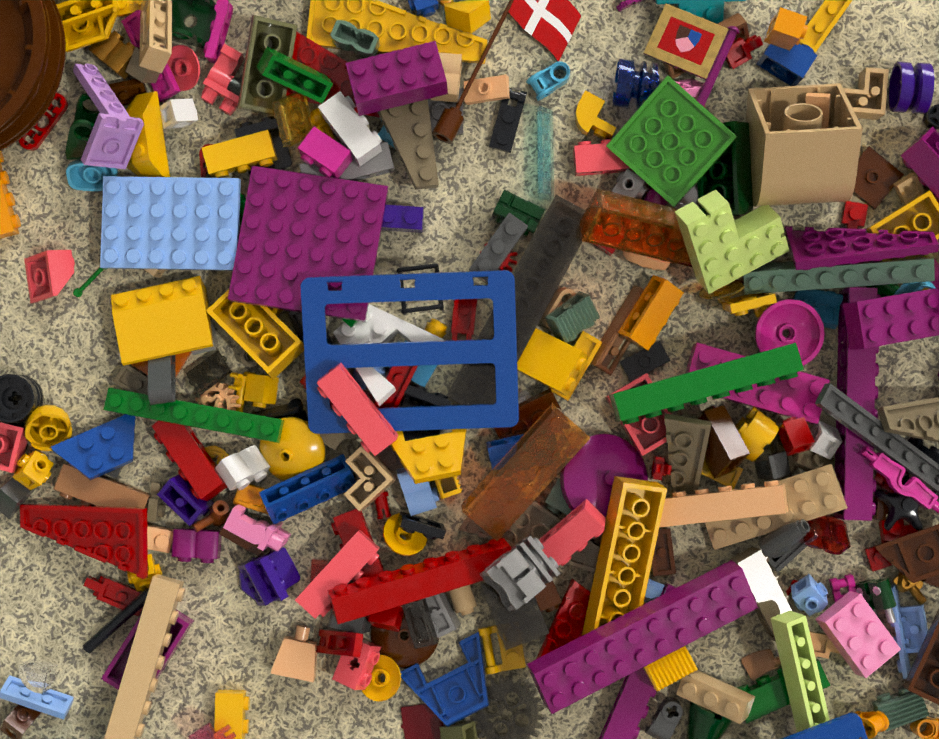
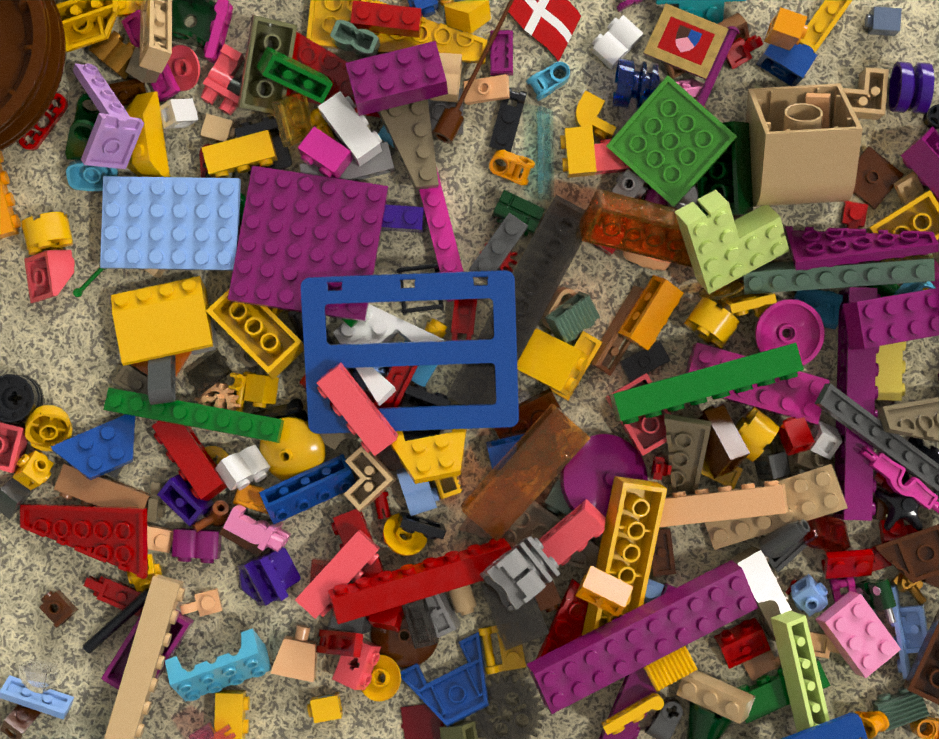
none -> yellow brick [21,212,73,255]
none -> reddish brown brick [39,590,79,628]
none -> medium azure piece [165,628,272,702]
none -> light nougat plate [180,588,223,617]
none -> tan brick [200,113,236,143]
none -> yellow brick [307,692,343,723]
none -> red brick [350,0,422,38]
none -> dark pink plate [419,166,463,302]
none -> light orange piece [489,149,535,185]
none -> magenta plate [490,30,513,76]
none -> yellow brick [560,126,597,178]
none -> hinge [575,566,633,617]
none -> white brick [592,15,643,70]
none -> yellow plate [601,692,664,735]
none -> yellow brick [684,297,739,349]
none -> red bracket [714,618,771,669]
none -> red bracket [821,549,874,579]
none -> sand blue brick [865,7,902,36]
none -> light yellow brick [875,341,906,401]

